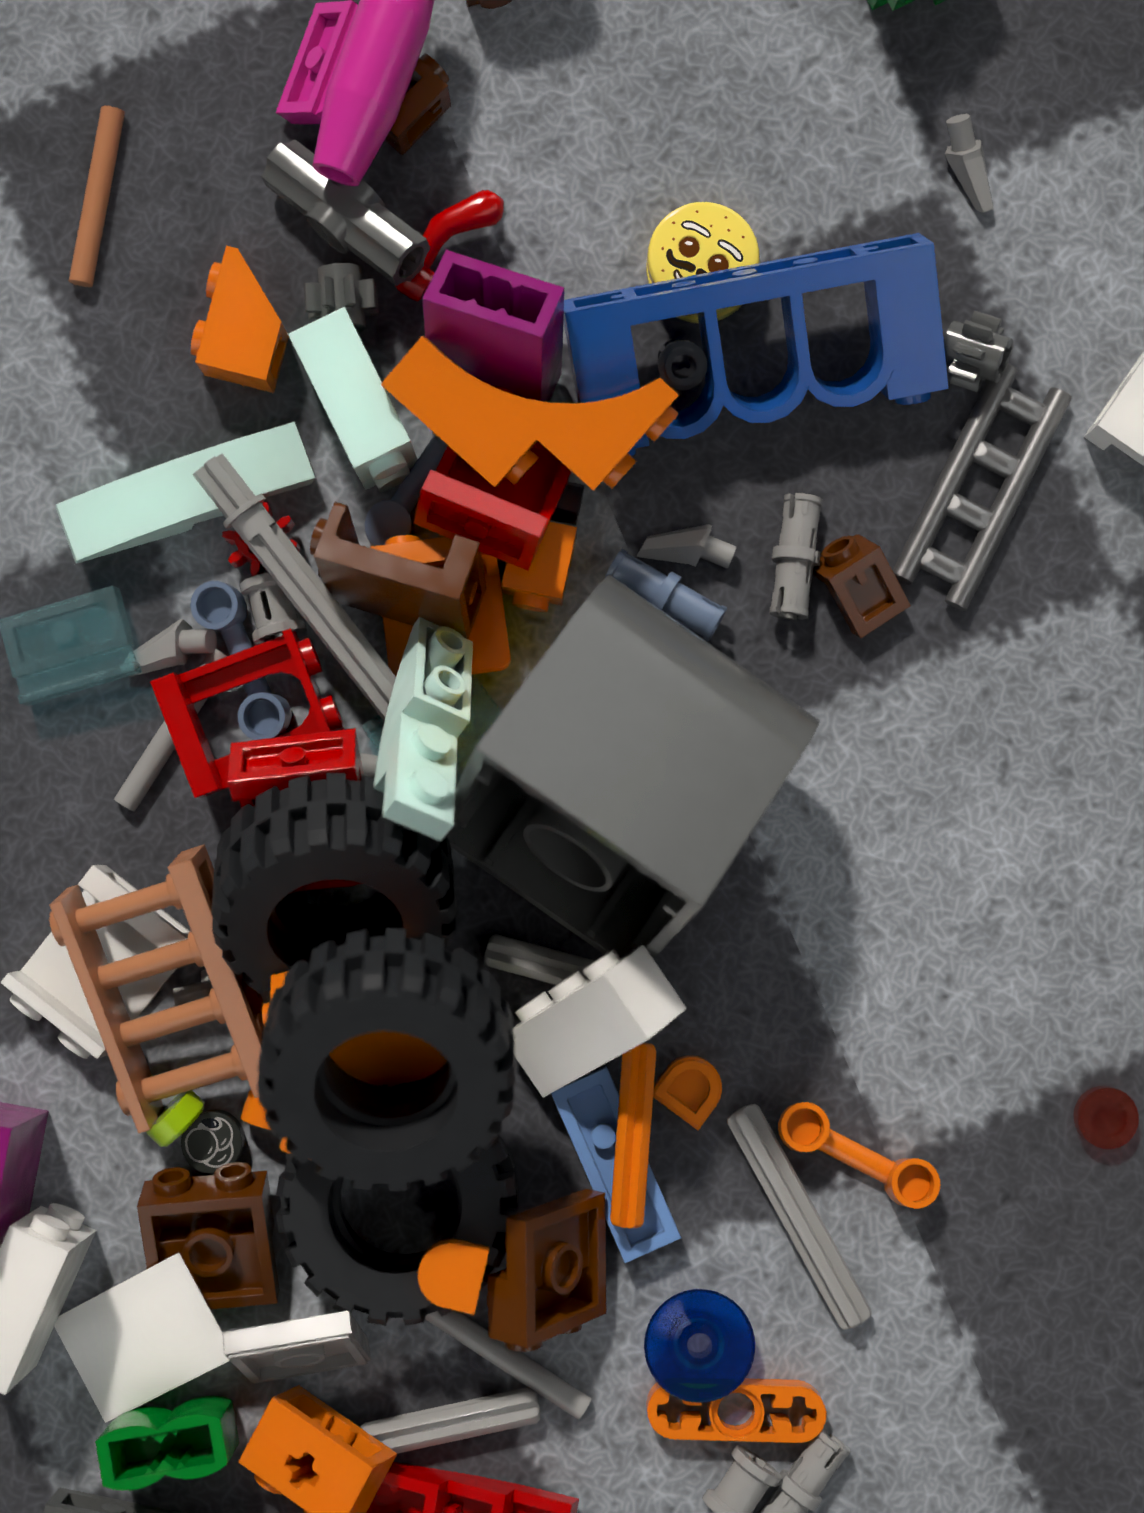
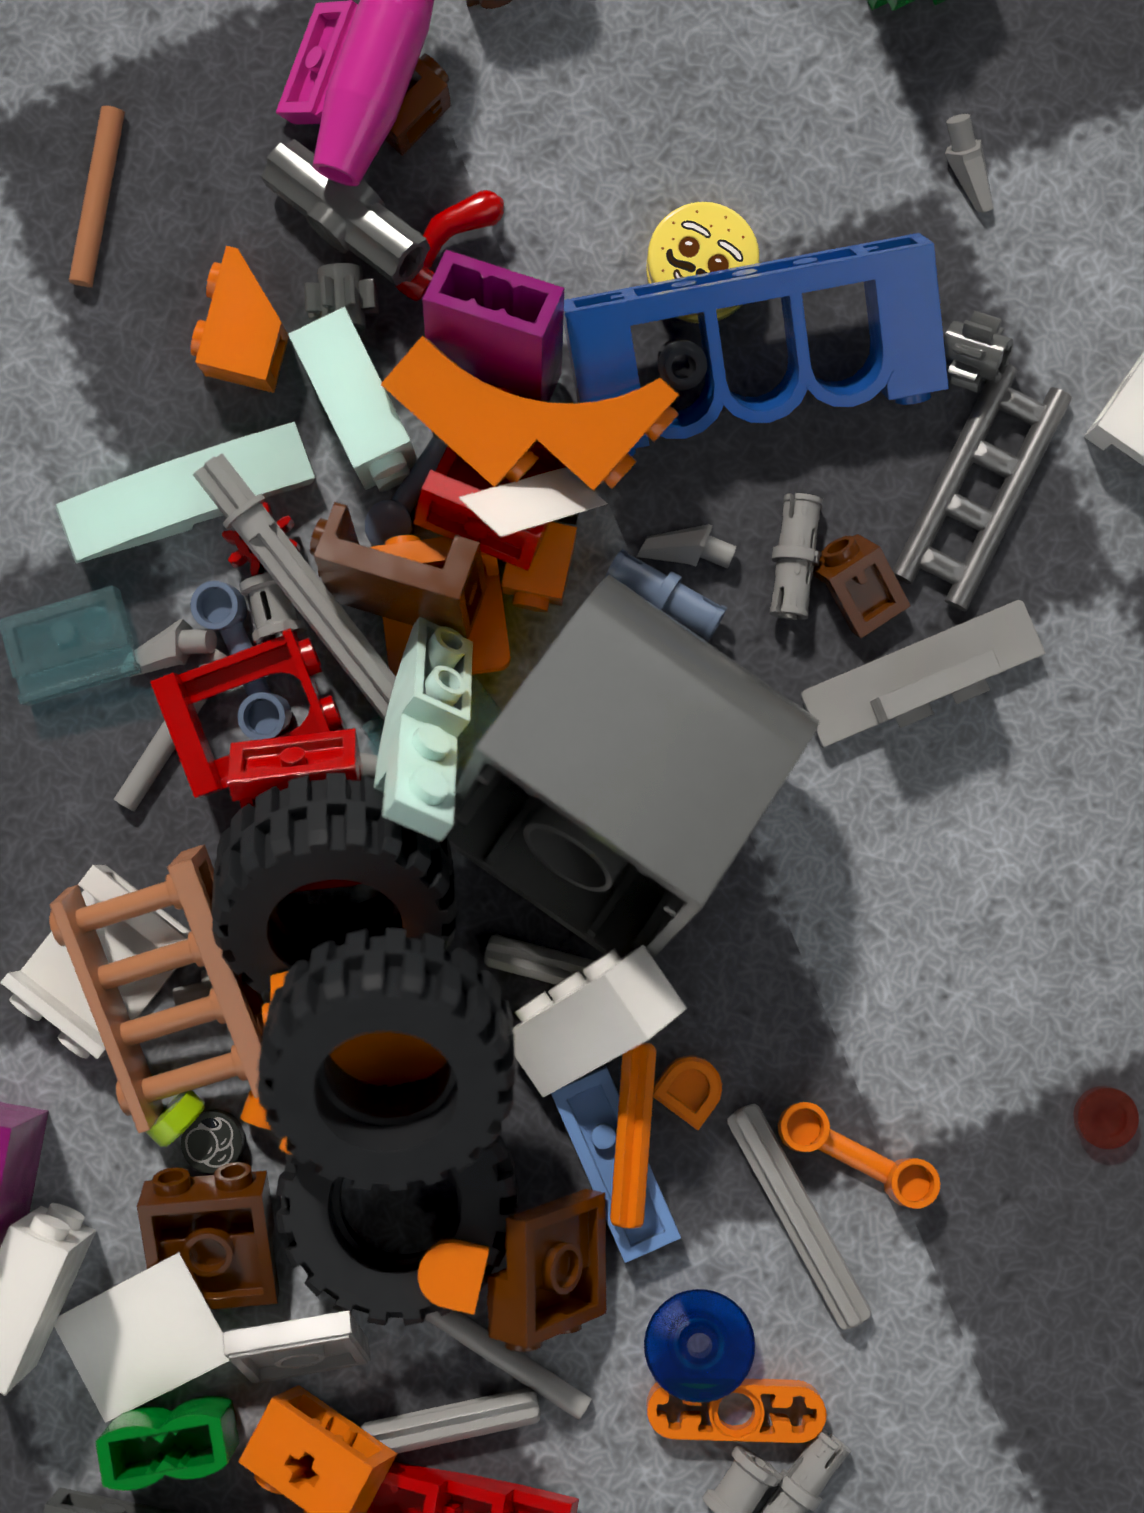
none -> white sticker [459,467,608,537]
none -> light grey bracket [800,600,1046,748]

